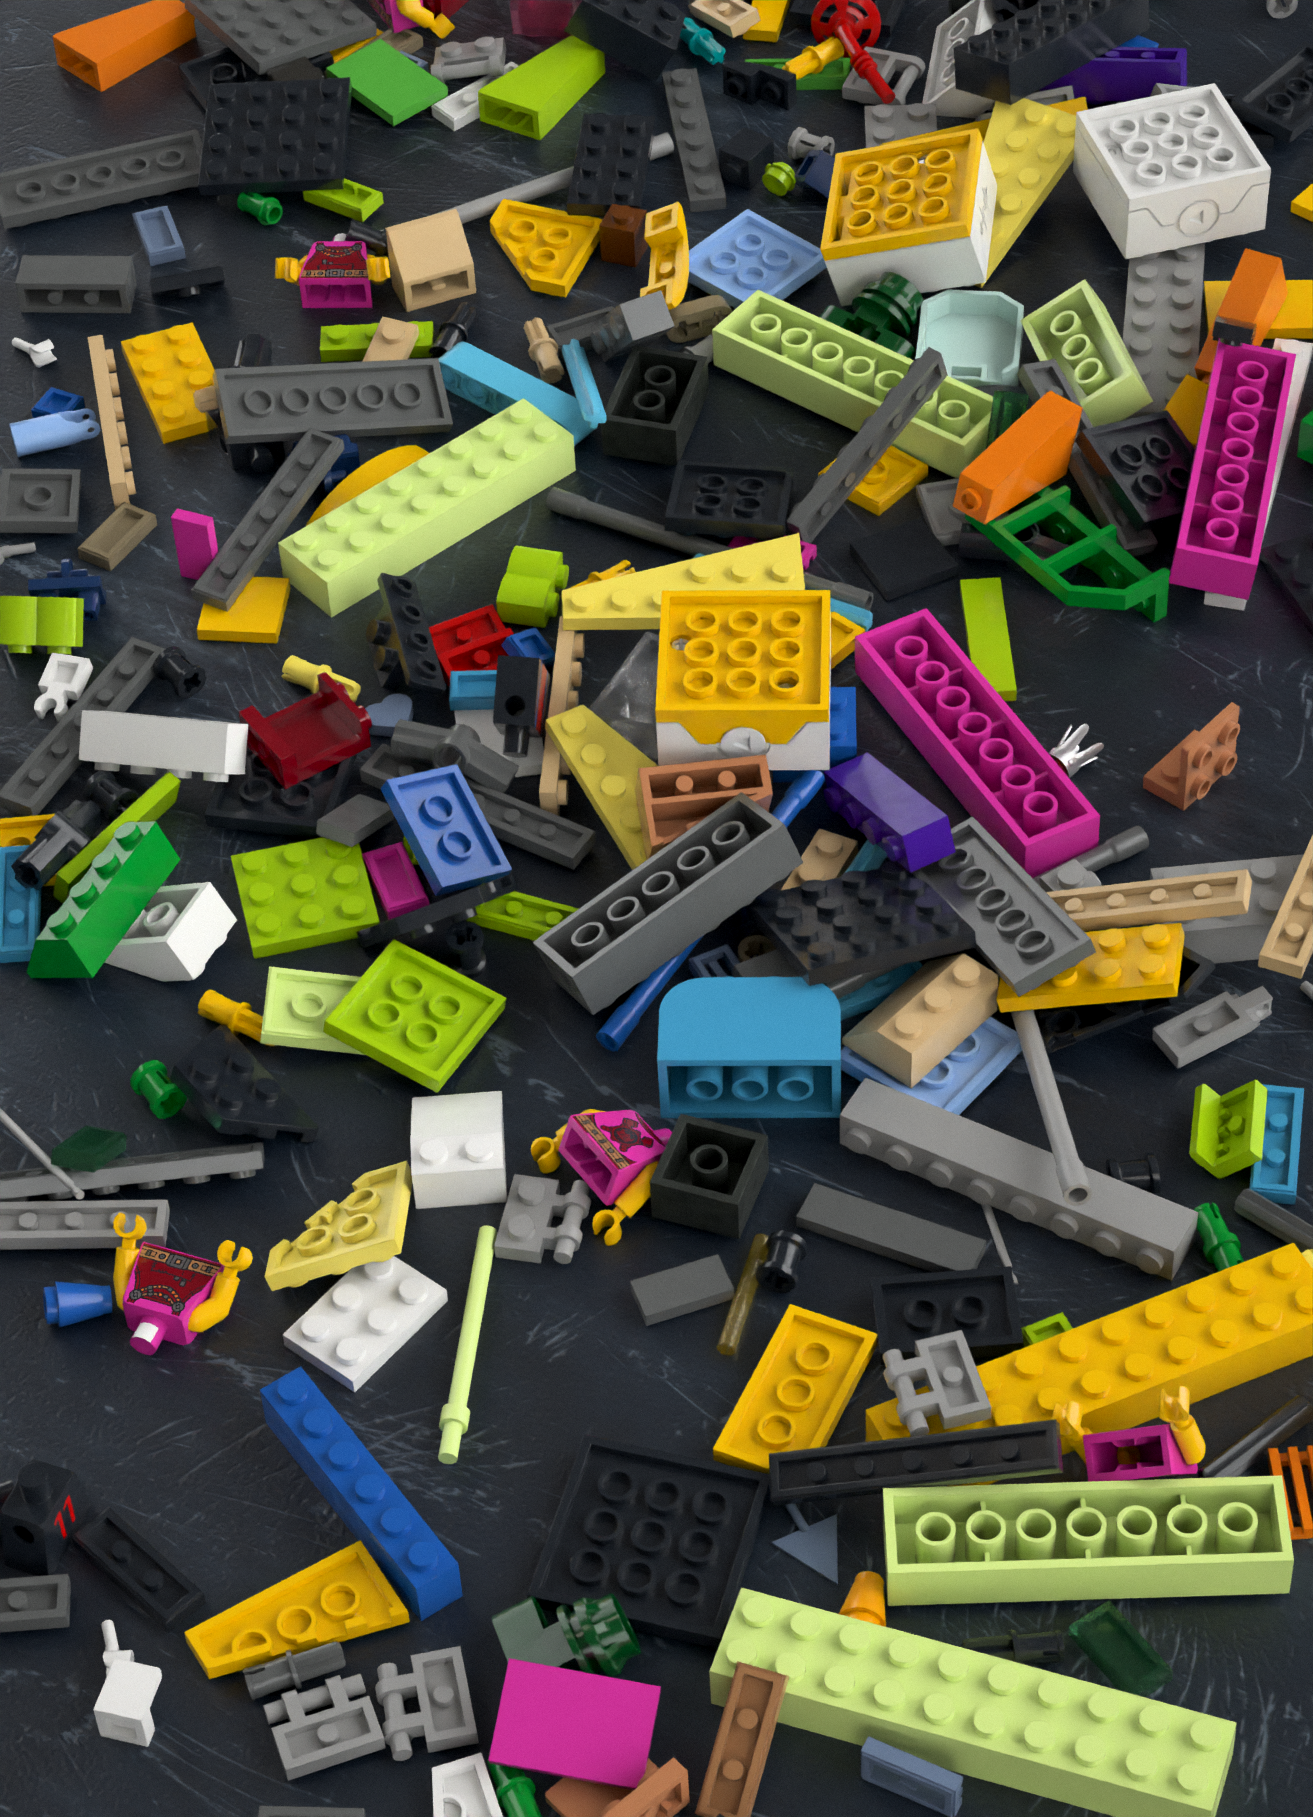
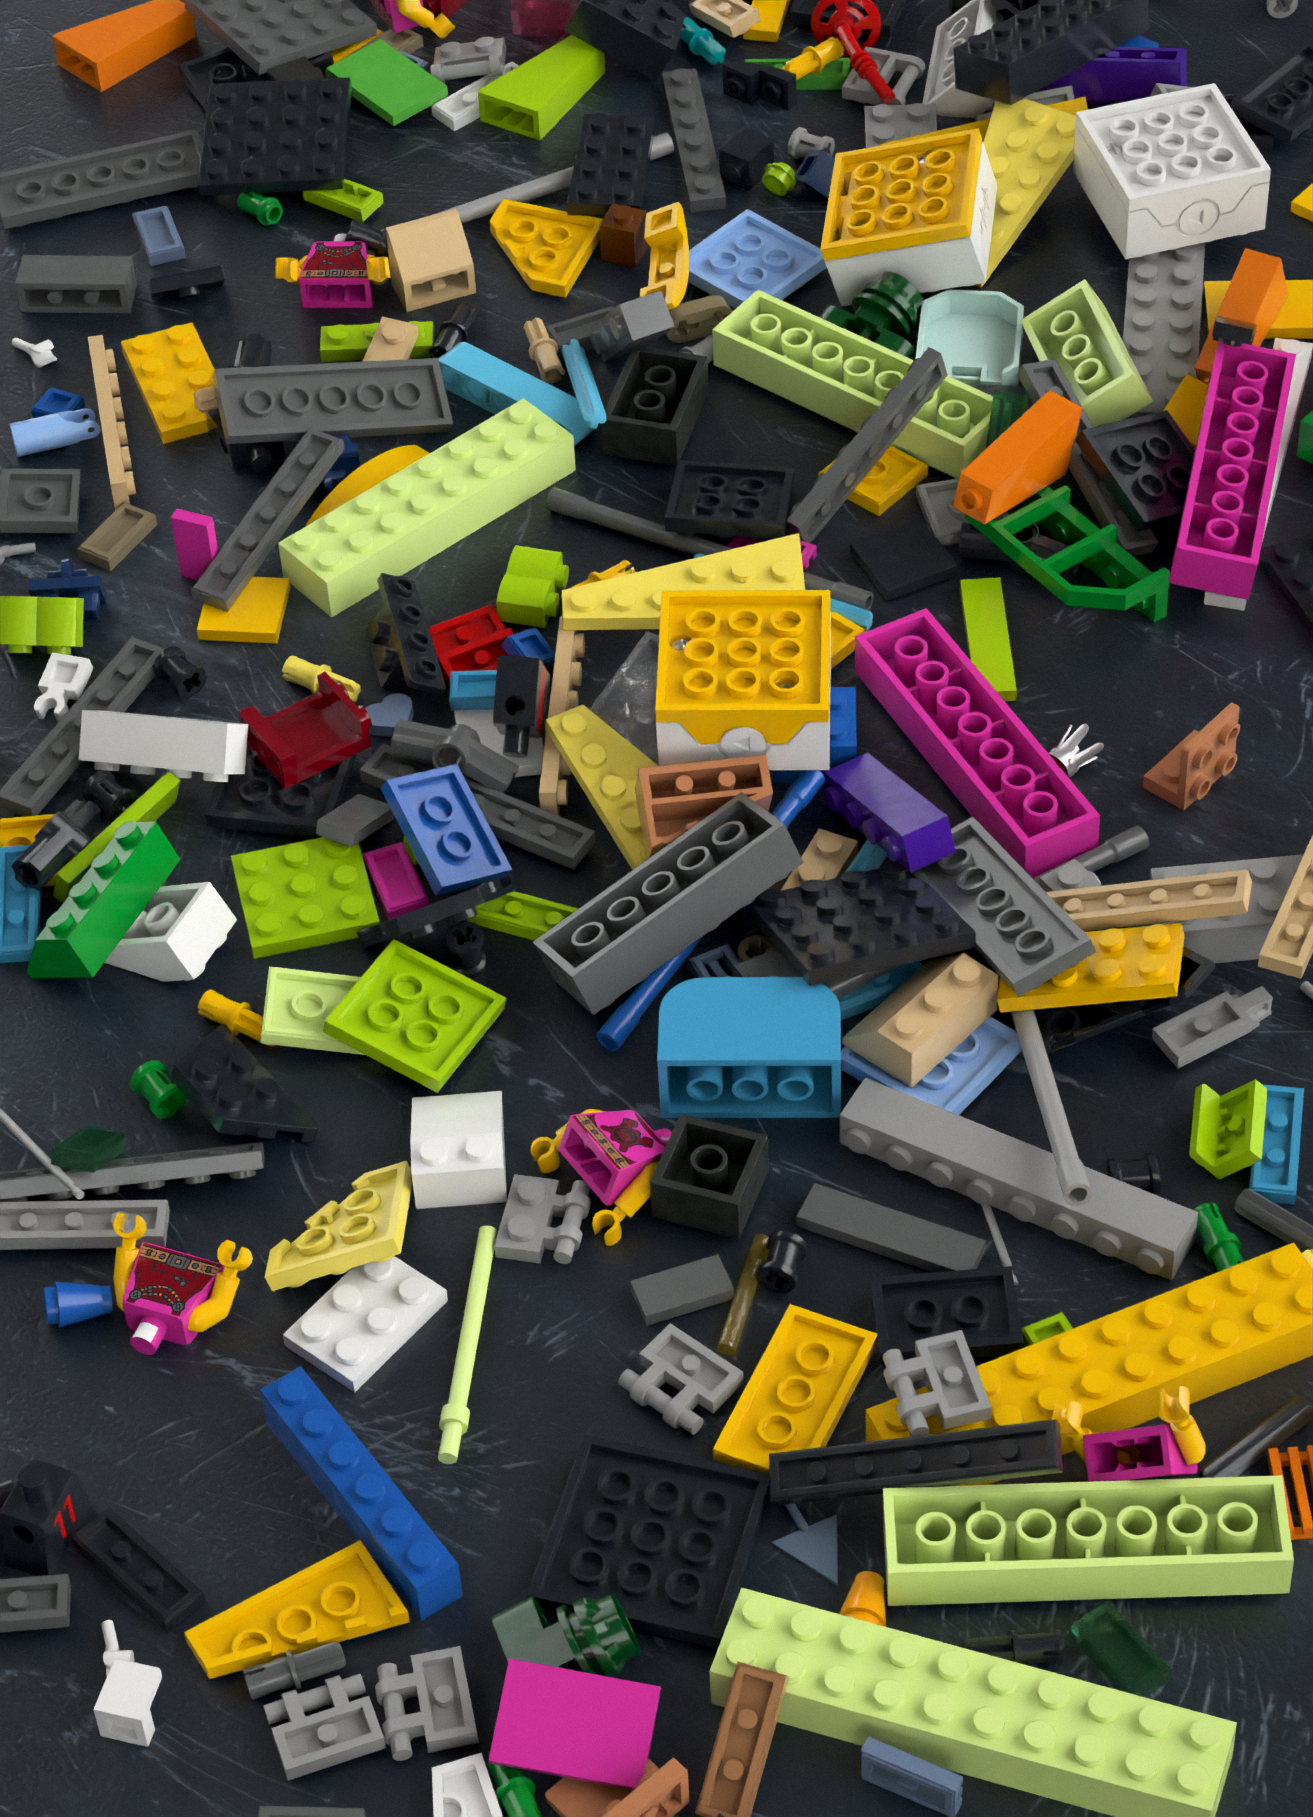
none -> light grey plate [618,1323,744,1435]

